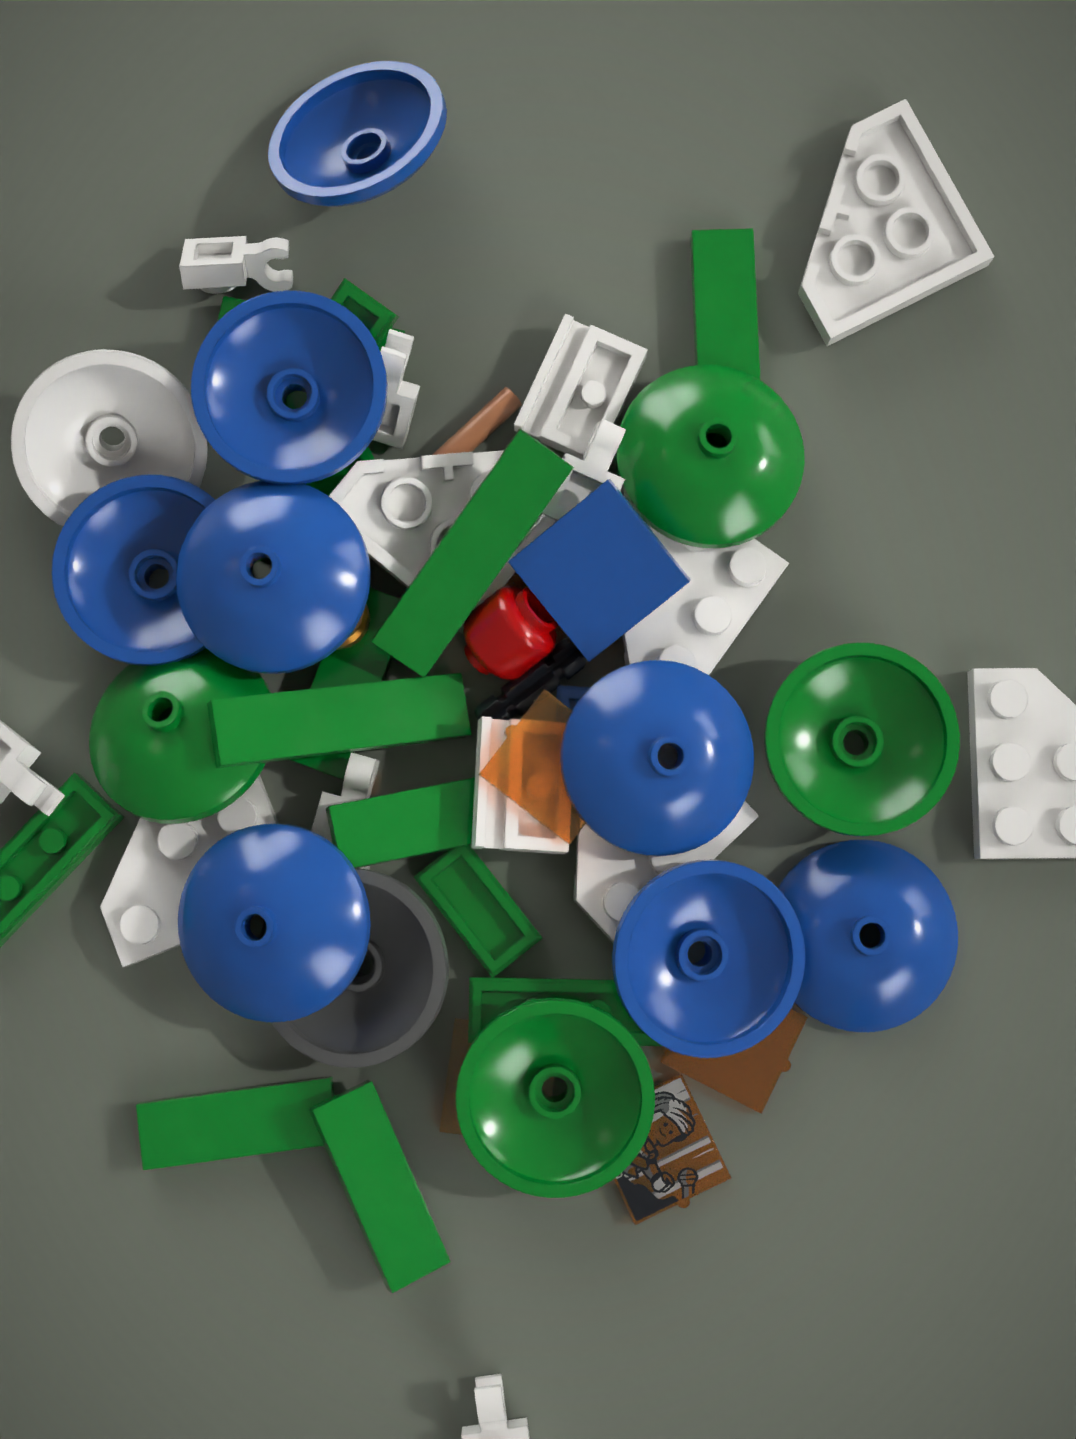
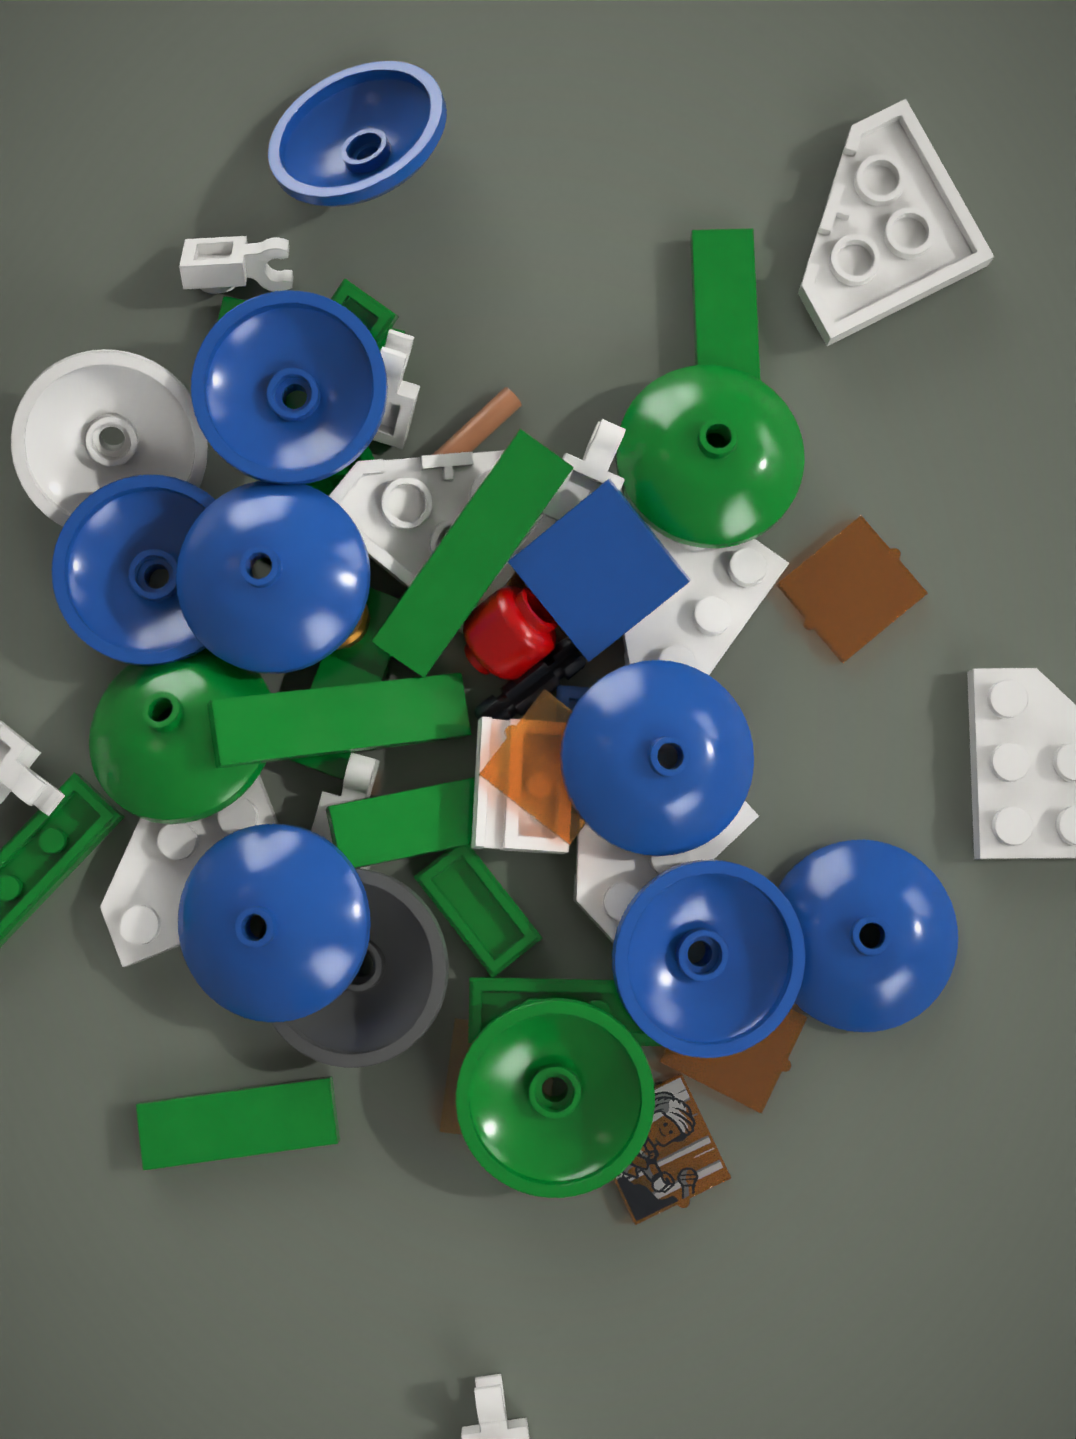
green tile [309,1080,451,1293] -> none
white plate [514,313,648,460] -> none
green dish [764,642,960,837] -> none
none -> clear orange piece [777,515,928,663]

